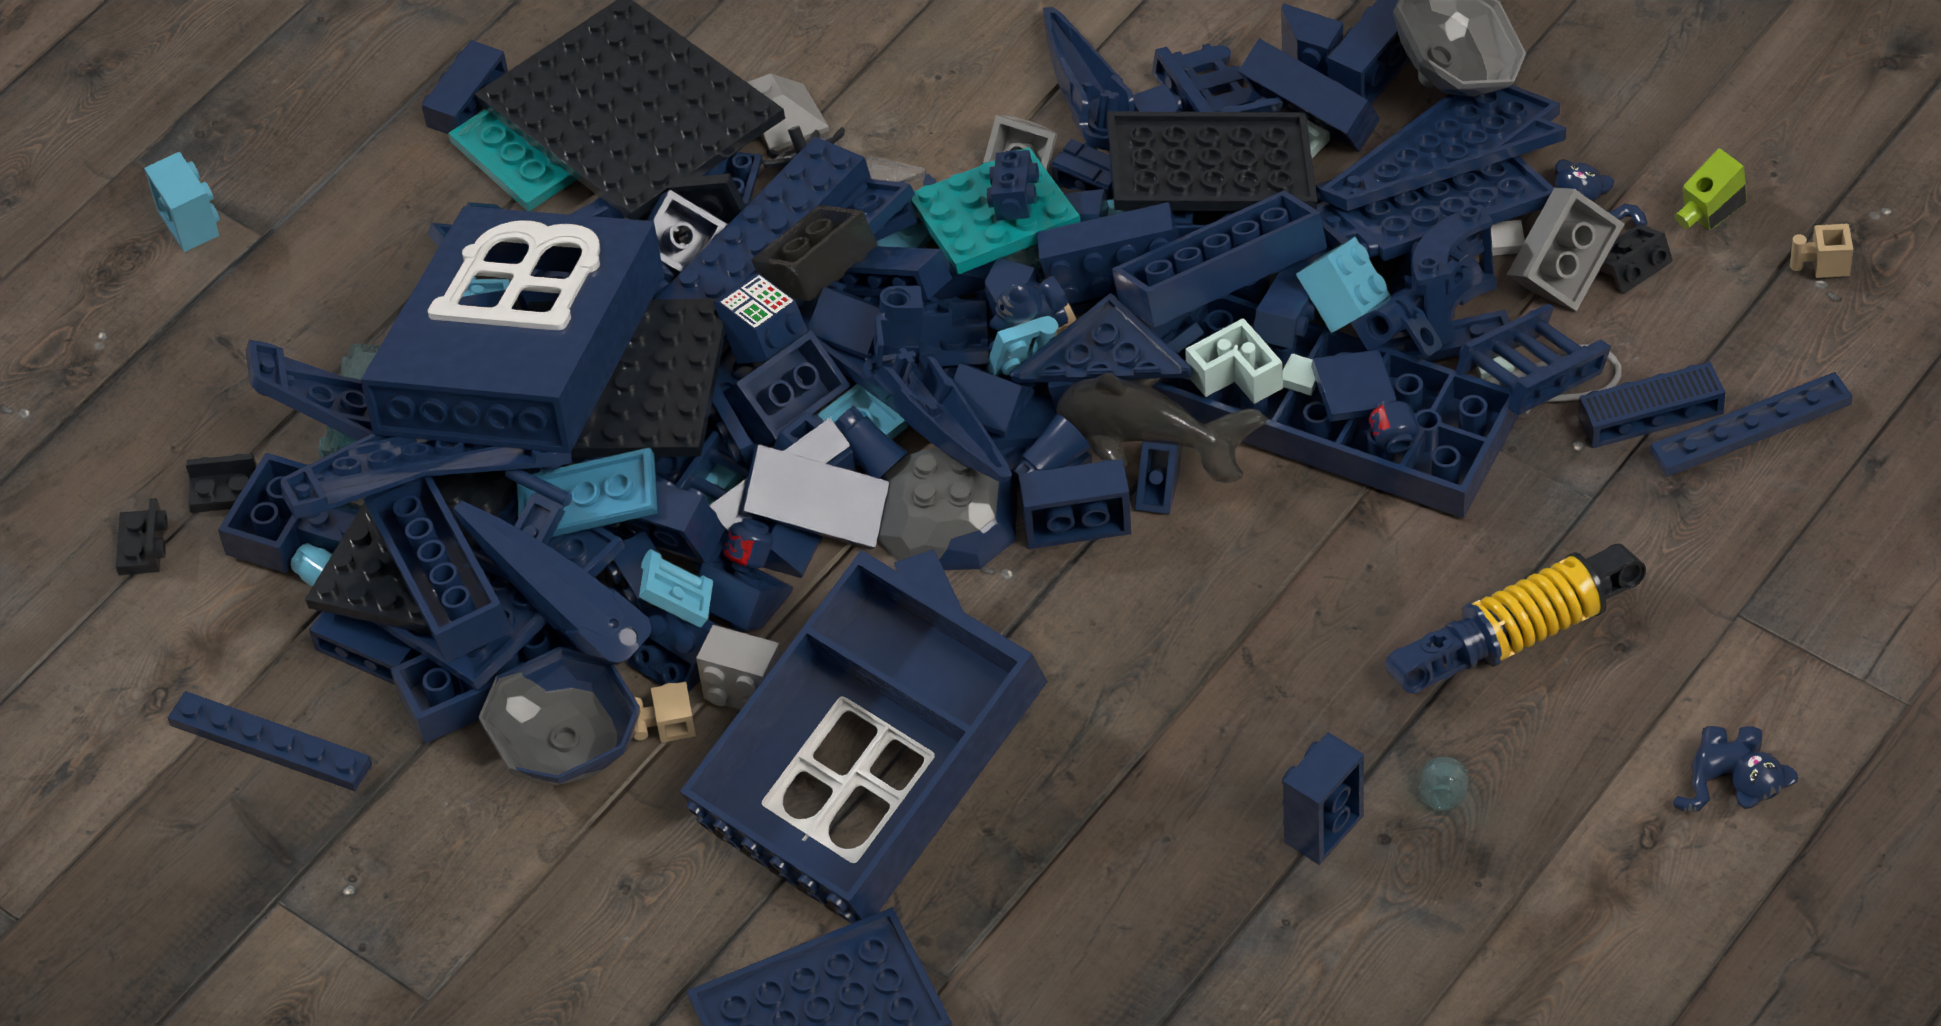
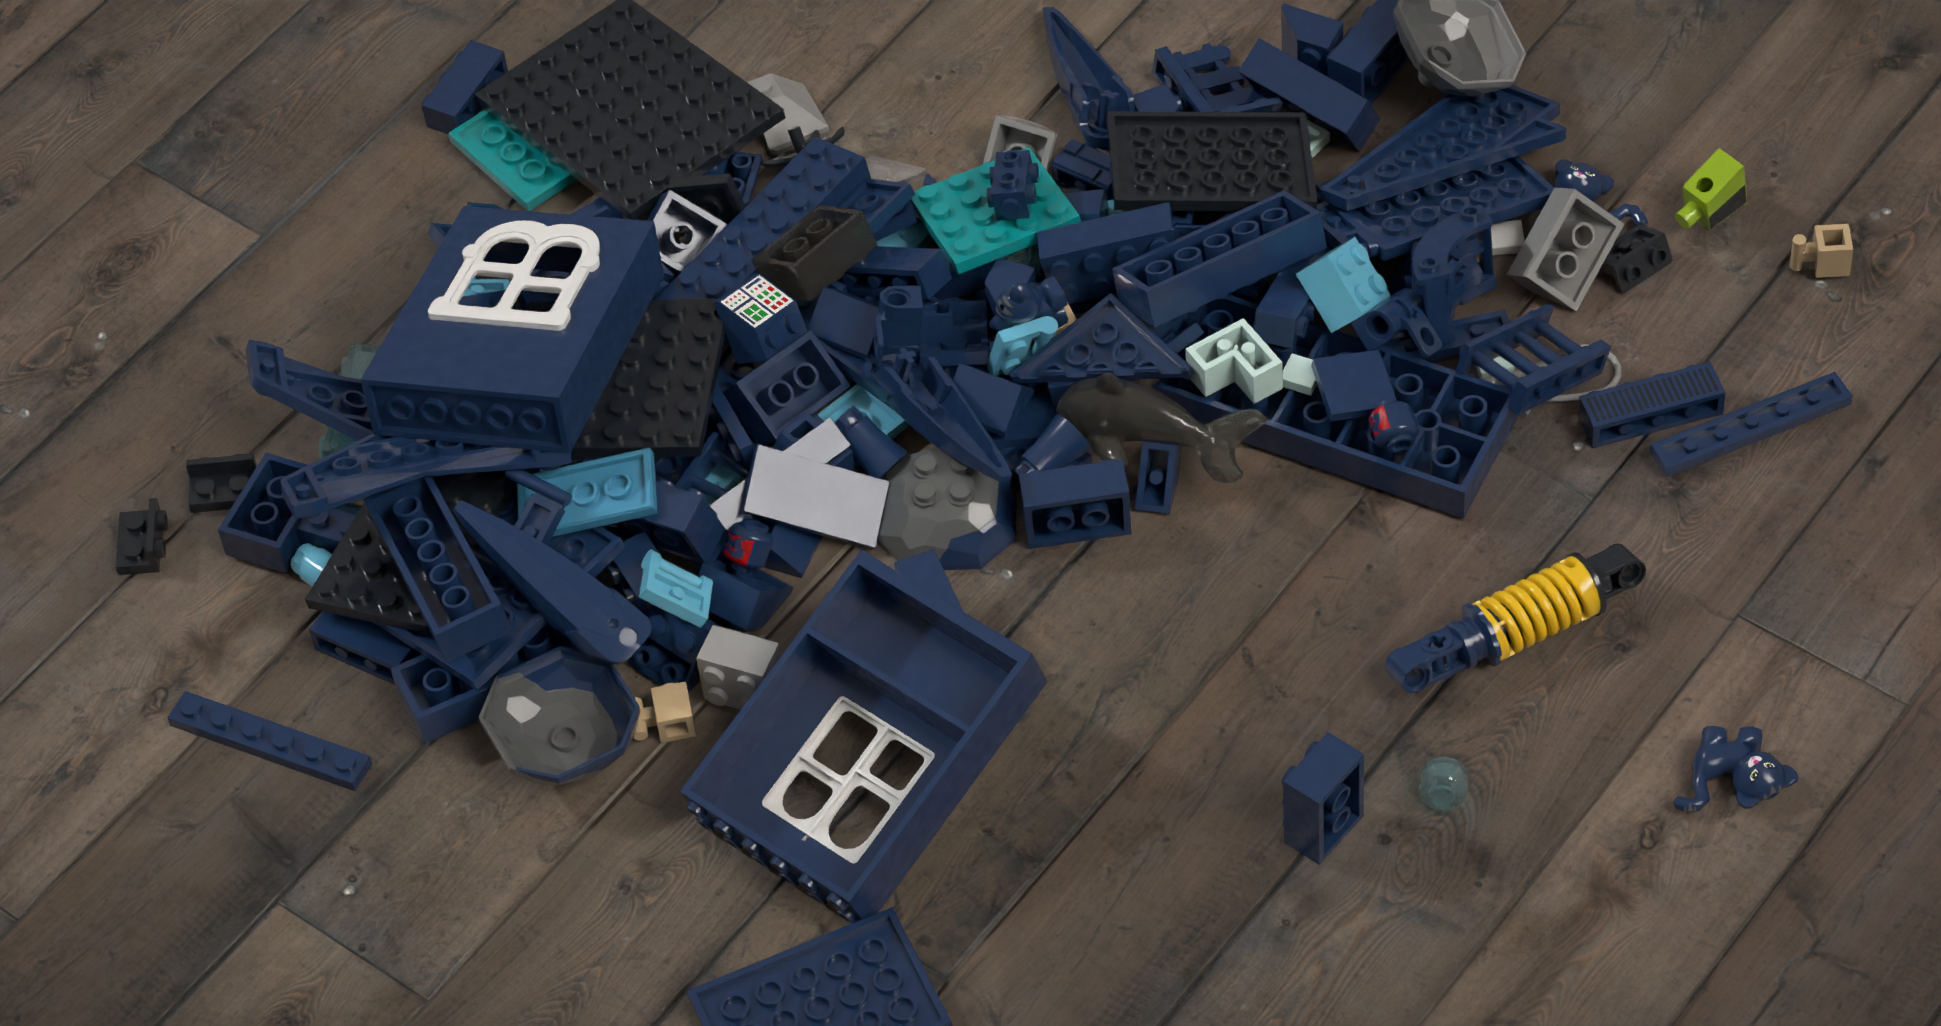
medium azure brick [144,152,220,252] -> none

